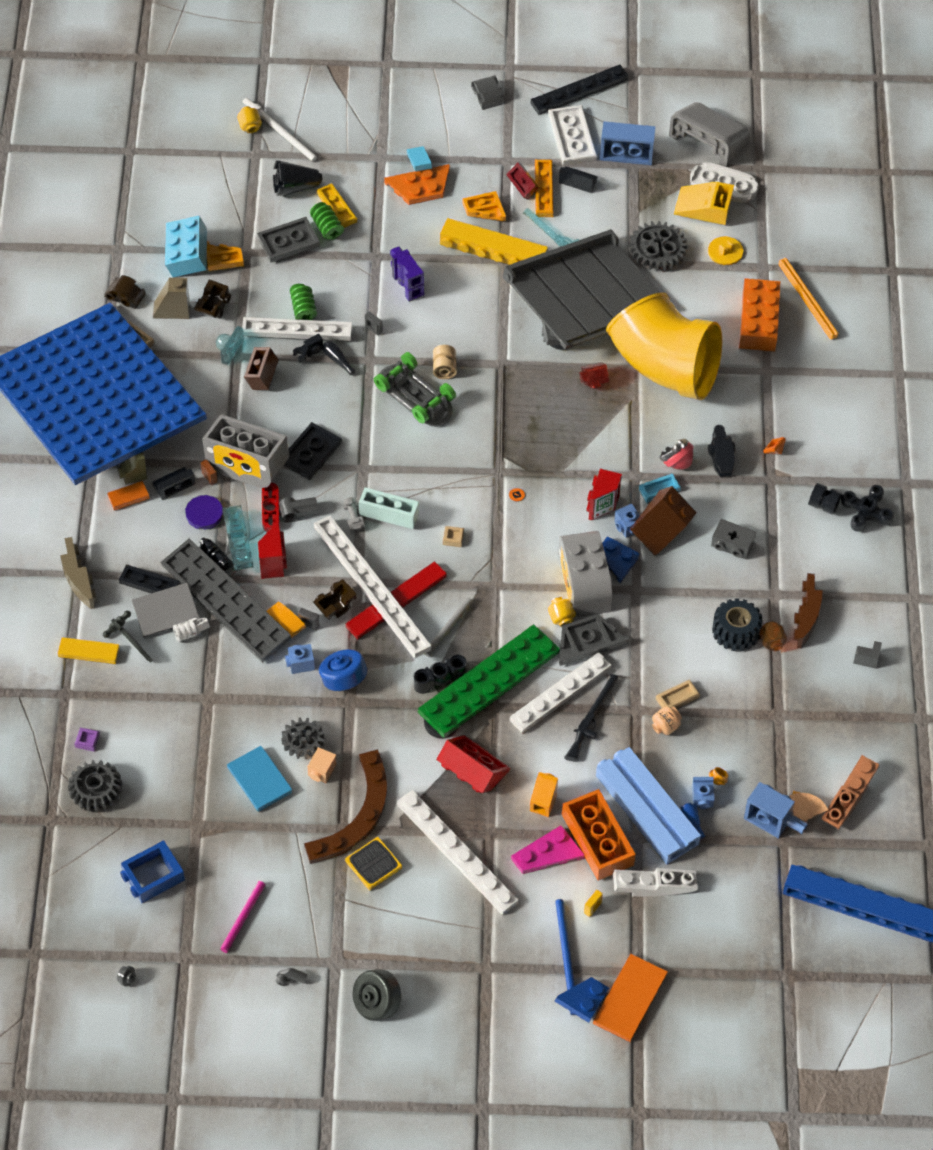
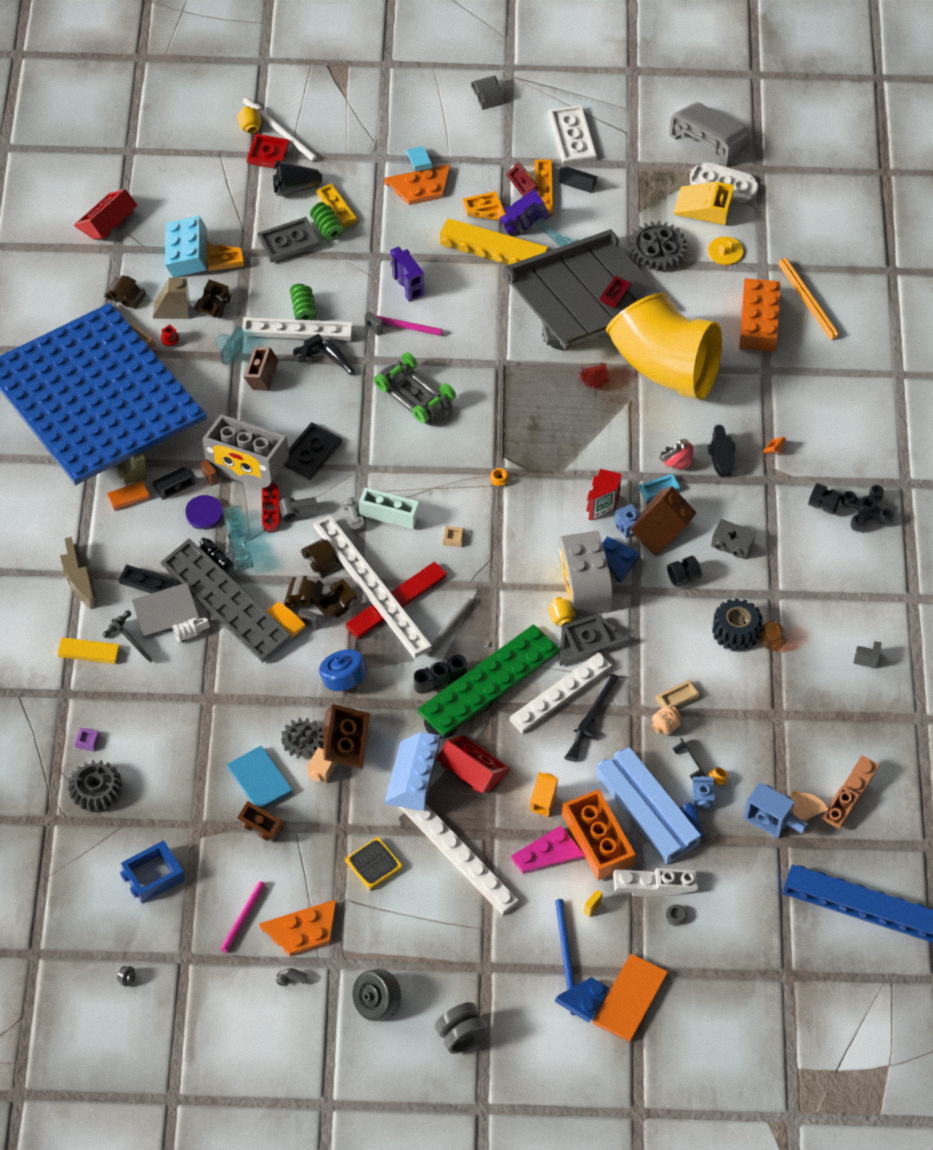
red slope [258,524,287,579] -> none
medium blue brick [285,644,315,674] -> none
reddish brown plate [304,749,387,864] -> none
tan wheel [433,345,457,379] -> none
orange sticker [509,488,525,501] -> none
black plate [530,64,629,115] -> none
medium blue brick [600,121,656,165] -> none
reddish brown slope [794,573,823,648] -> none
none -> red slope [74,189,138,240]
none -> red hose [161,324,179,346]
none -> reddish brown brick [237,801,286,841]
none -> red plate [247,133,289,168]
none -> orange wing [259,900,336,957]
none -> dark brown cylinder [284,576,324,608]
none -> dark brown cylinder [301,538,341,578]
none -> reddish brown slope [323,704,370,769]
none -> dark pink bar [375,315,442,336]
none -> light blue slope [384,732,440,811]
none -> dark grey wheel [435,1002,489,1054]
none -> light orange plate [490,468,509,486]
none -> dark purple hips [499,189,551,236]
none -> dark red plate [599,276,632,308]
none -> dark grey tile [666,904,687,926]
none -> black wheel [667,555,702,588]
none -> black piece [672,738,706,781]

